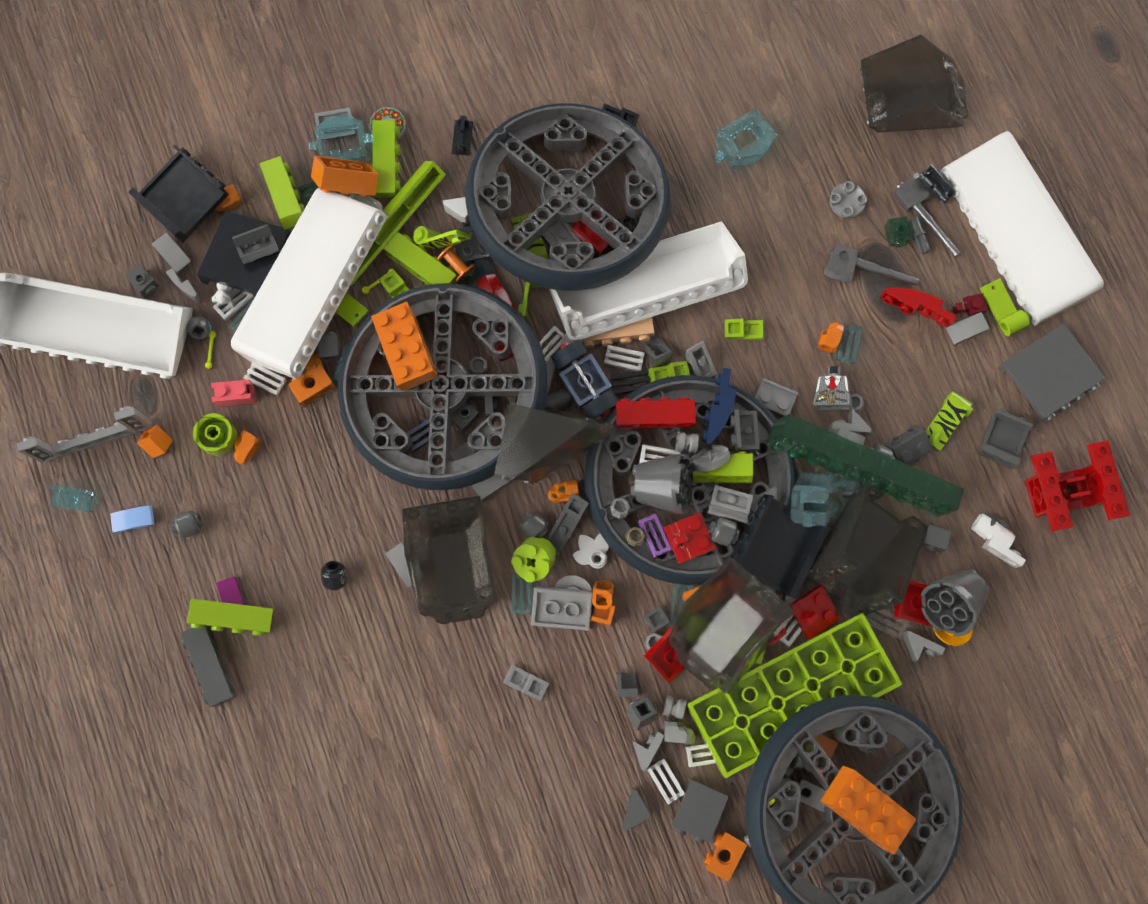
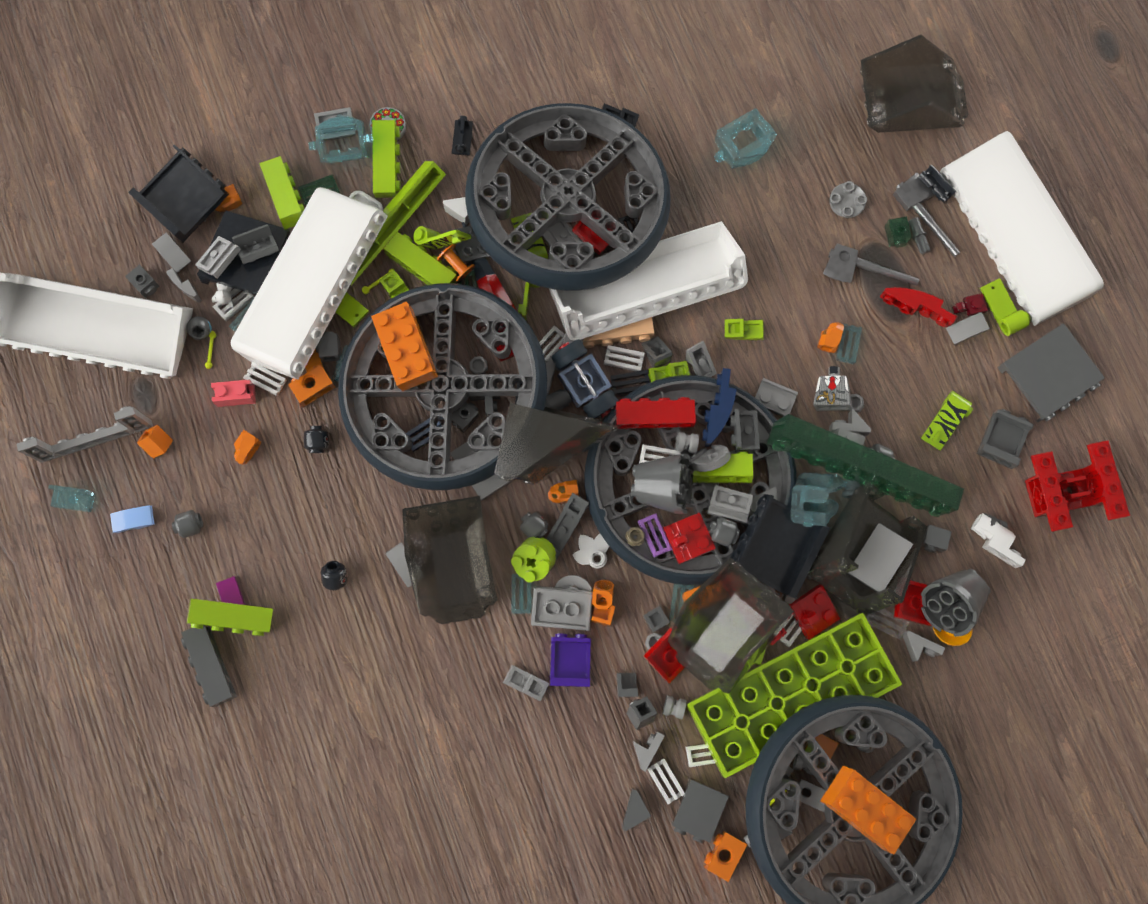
lime brick [193,413,238,456] -> none
orange brick [311,155,379,197] -> none
light grey tile [610,498,631,519] -> none
light grey rock [663,721,696,744] -> none
dark grey bracket [885,426,933,468] -> none
none -> light grey plate [195,236,241,279]
none -> black head [304,426,329,453]
none -> dark purple panel [550,634,591,687]
none -> light grey tile [847,523,913,594]

